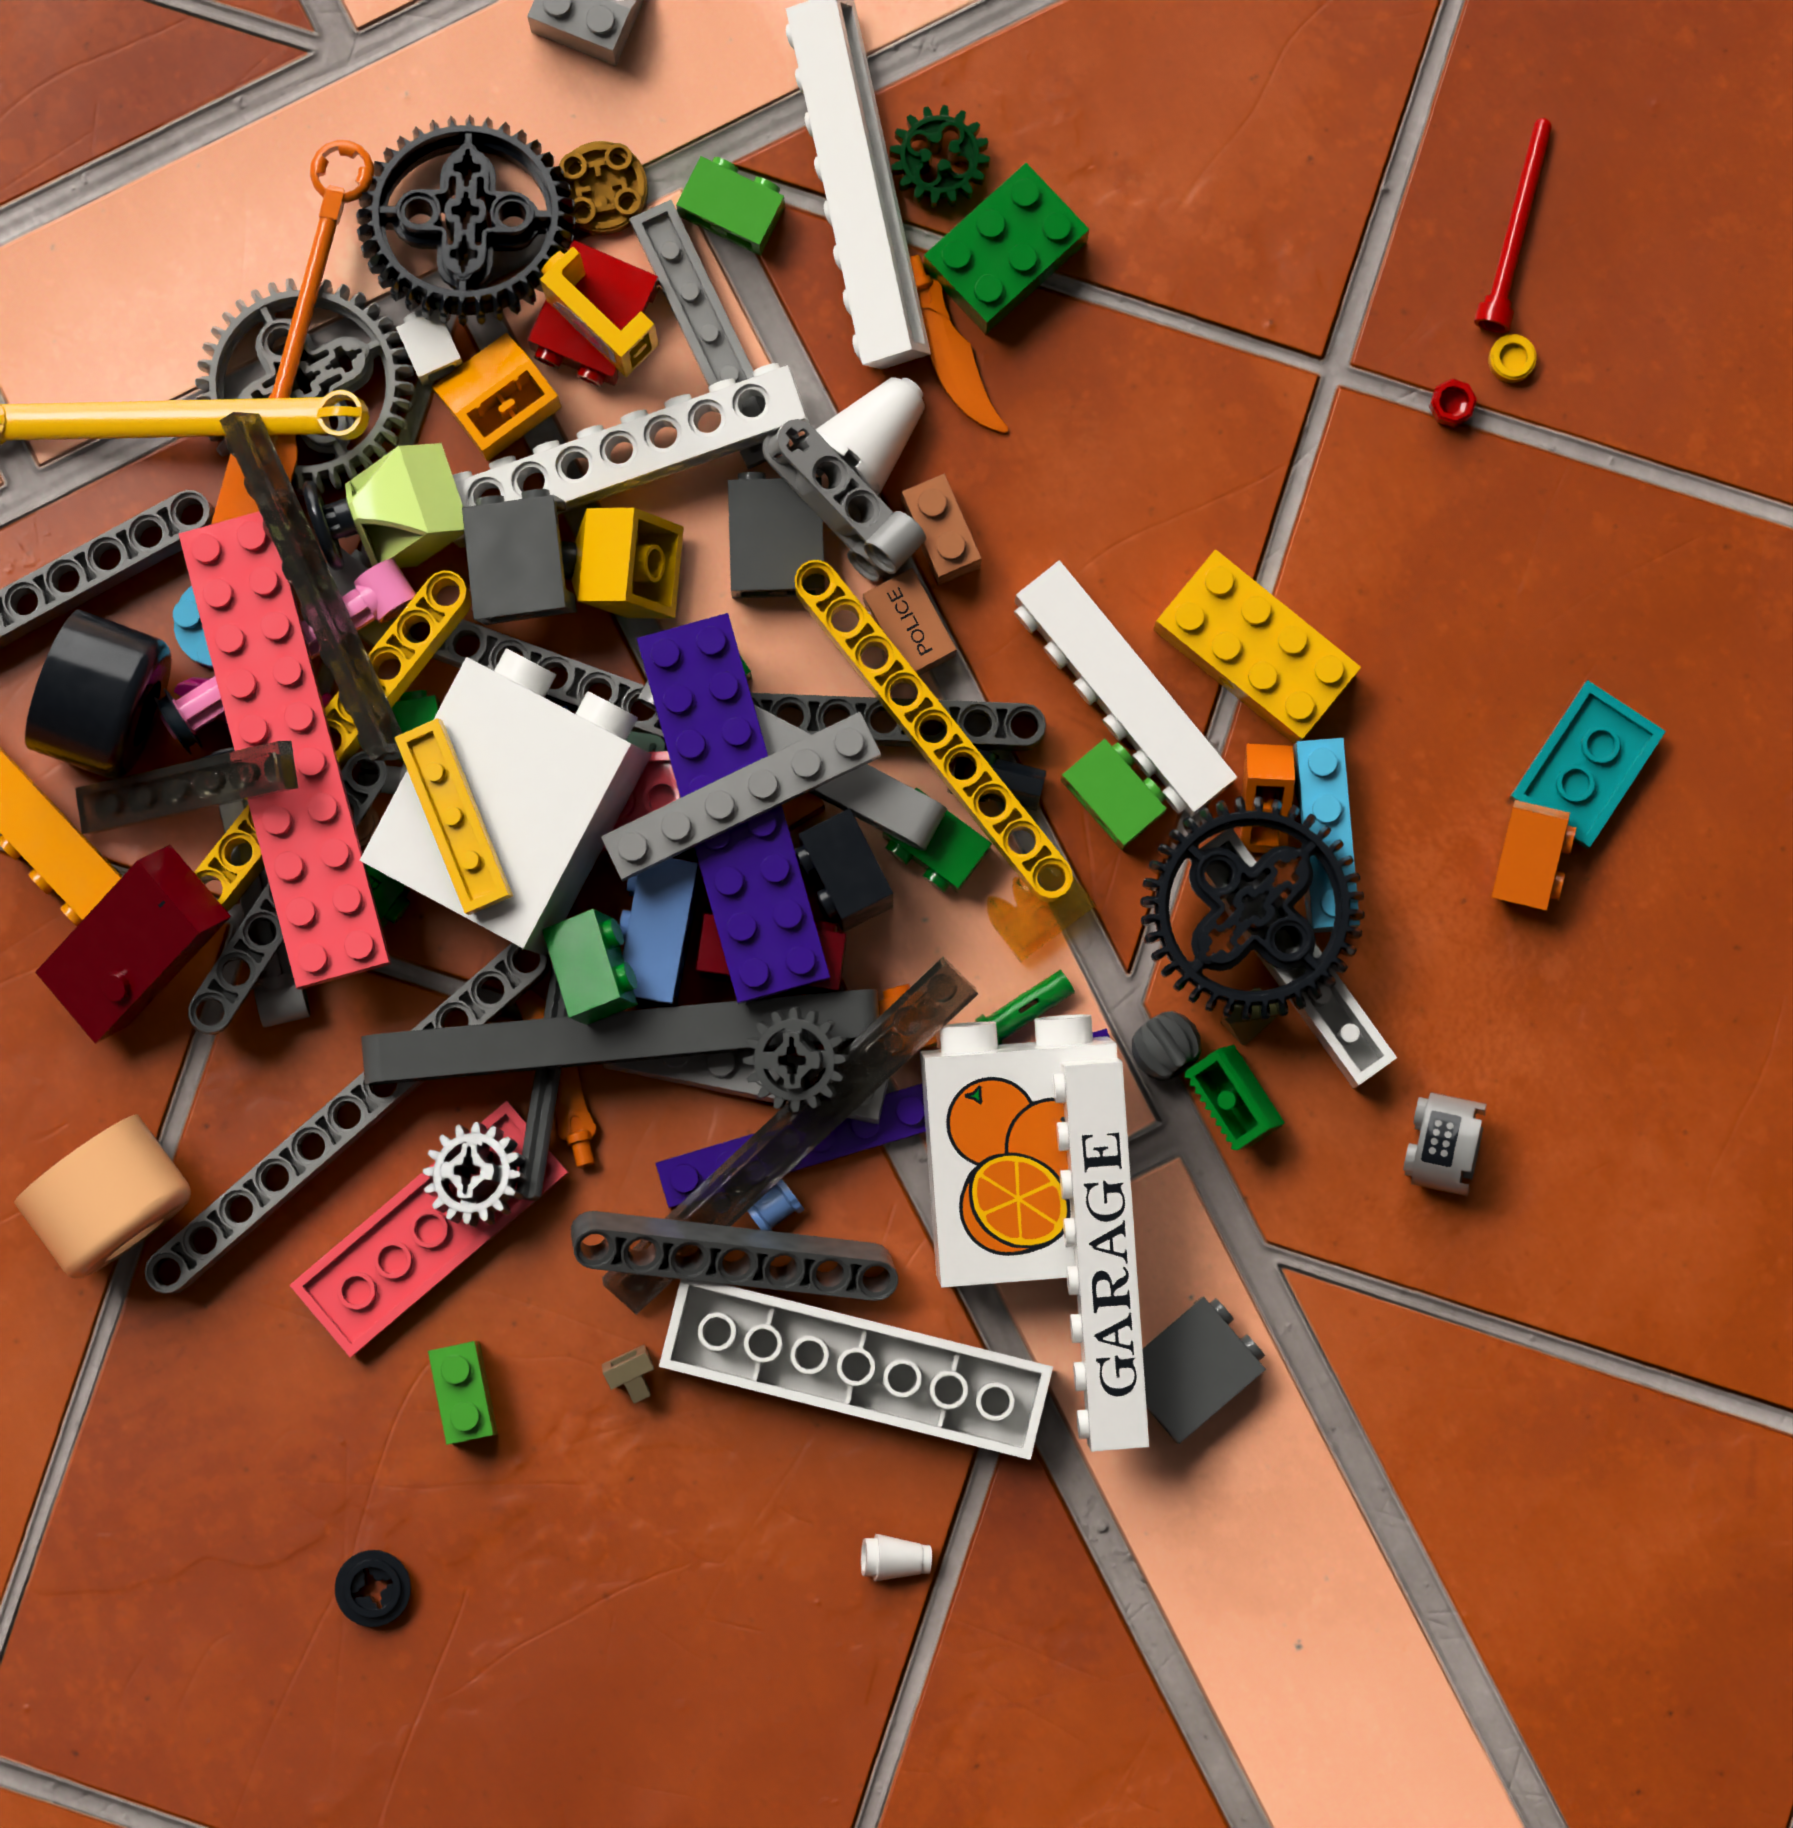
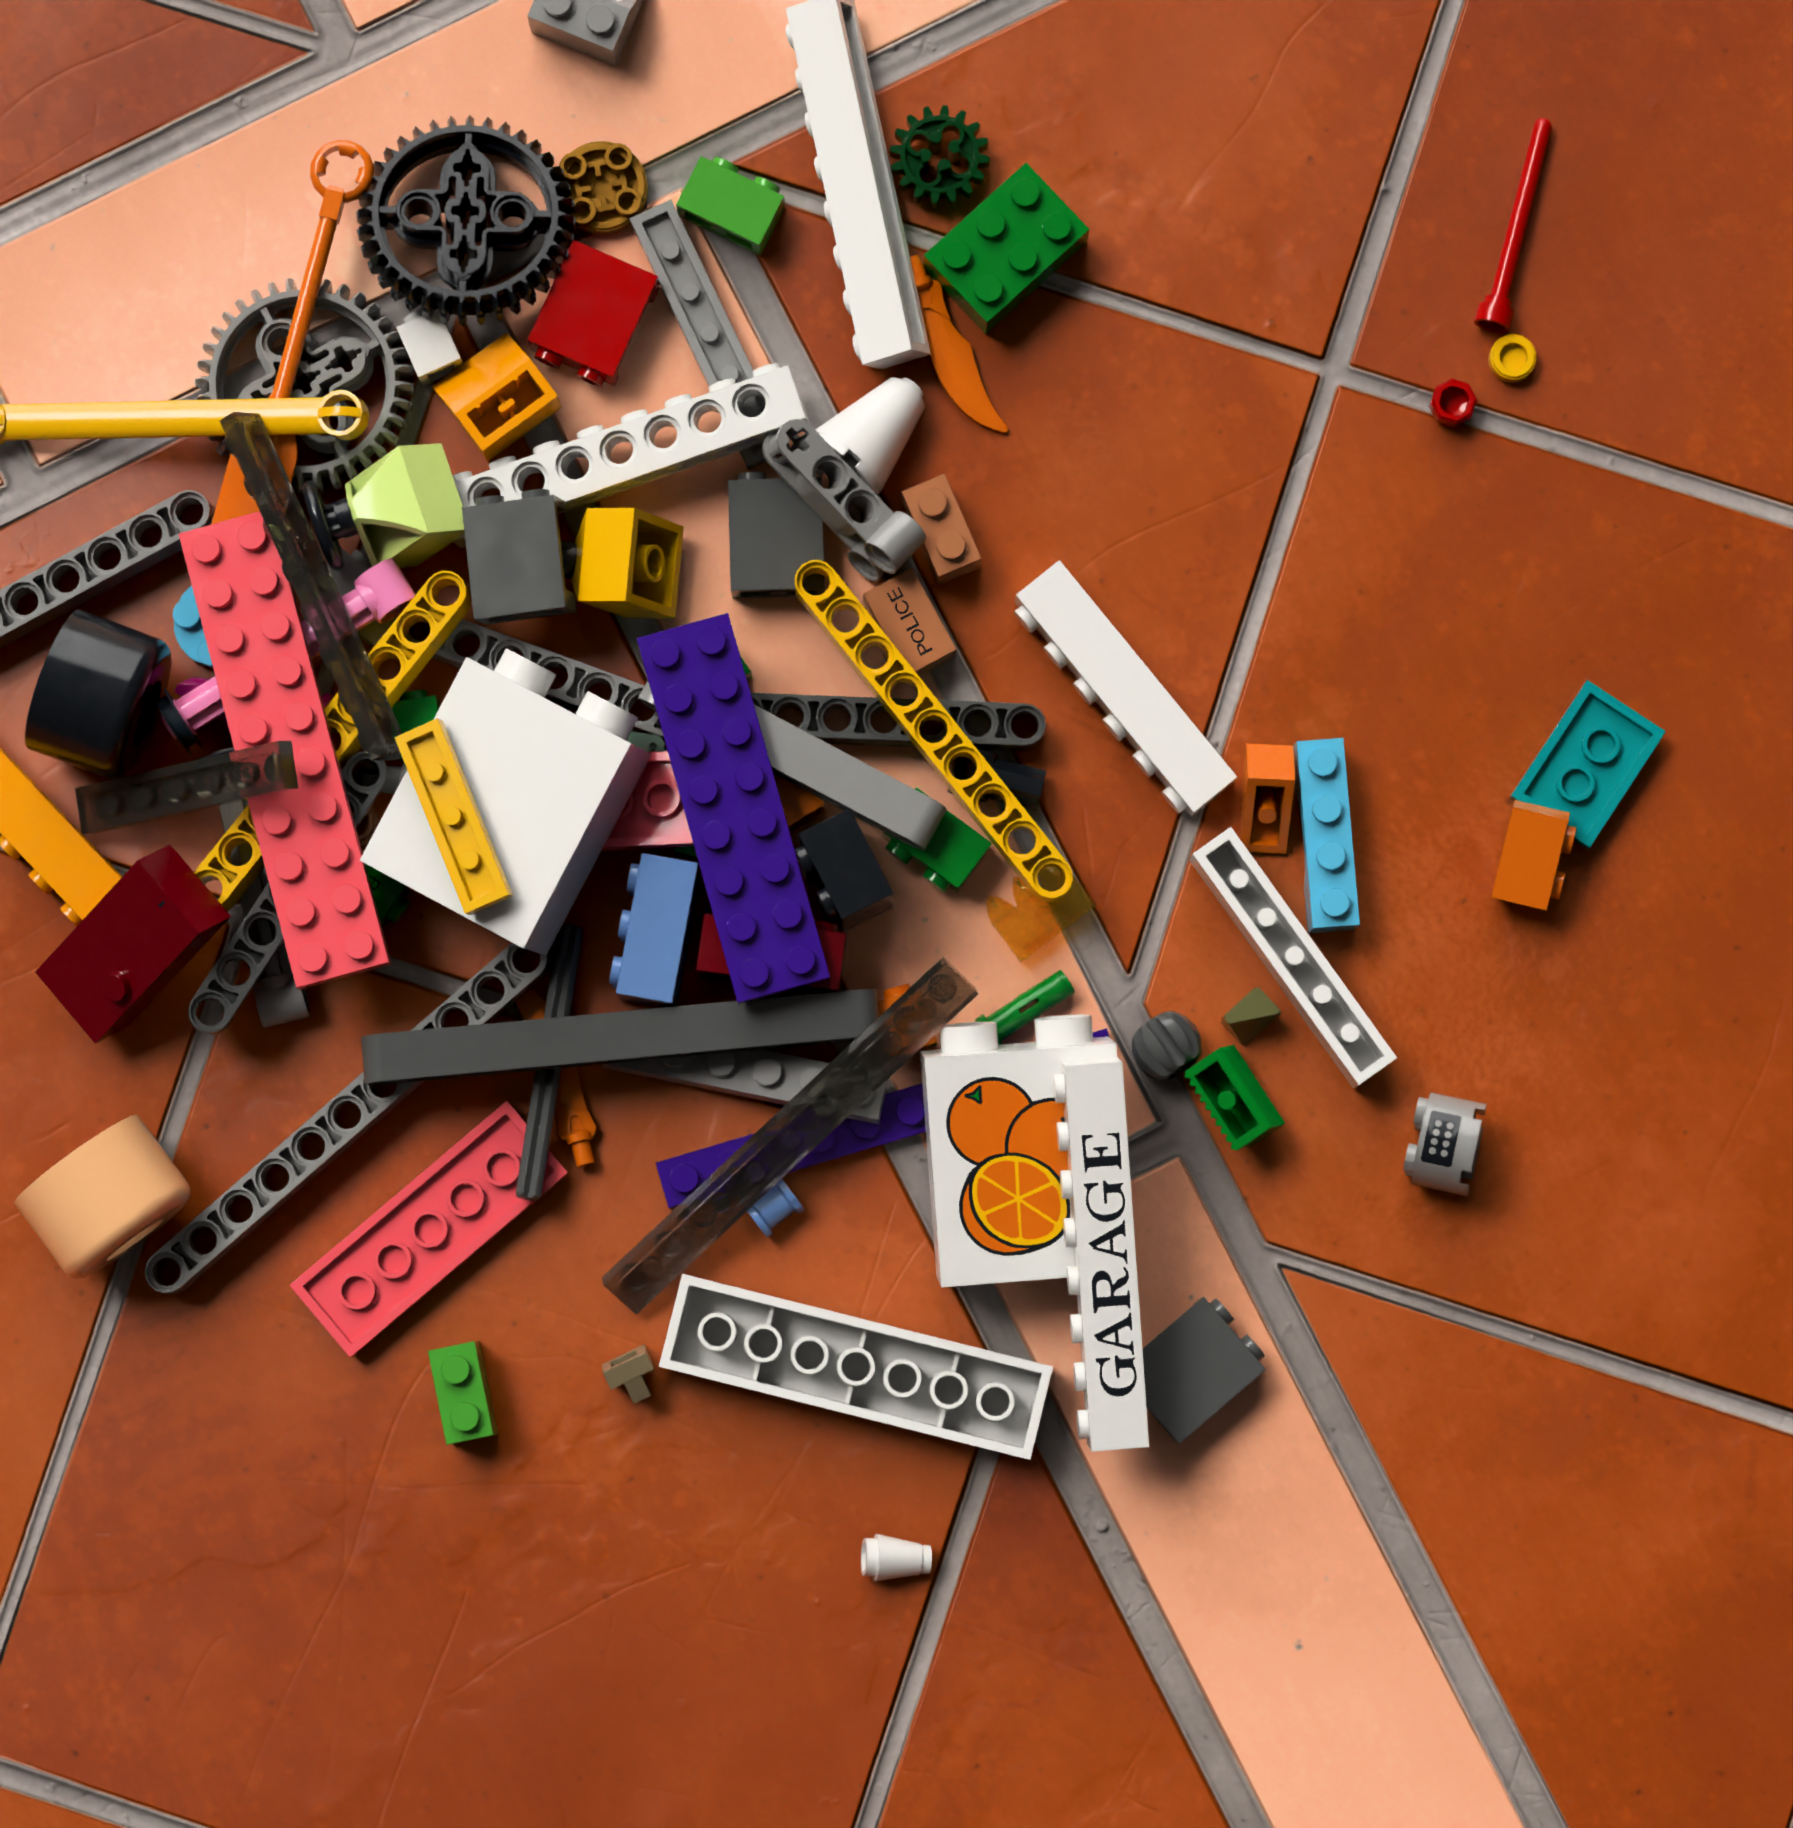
black gear [335,1550,412,1627] -> none
gear [423,1122,528,1228] -> none
yellow panel [540,247,659,378] -> none
brick [542,909,638,1025] -> none
dark grey beam [570,1211,898,1301] -> none
light grey plate [601,712,881,882] -> none
dark grey gear [743,1007,849,1112] -> none
bright green brick [1060,738,1166,850] -> none
black gear [1140,797,1365,1021] -> none
yellow brick [1153,549,1361,744] -> none

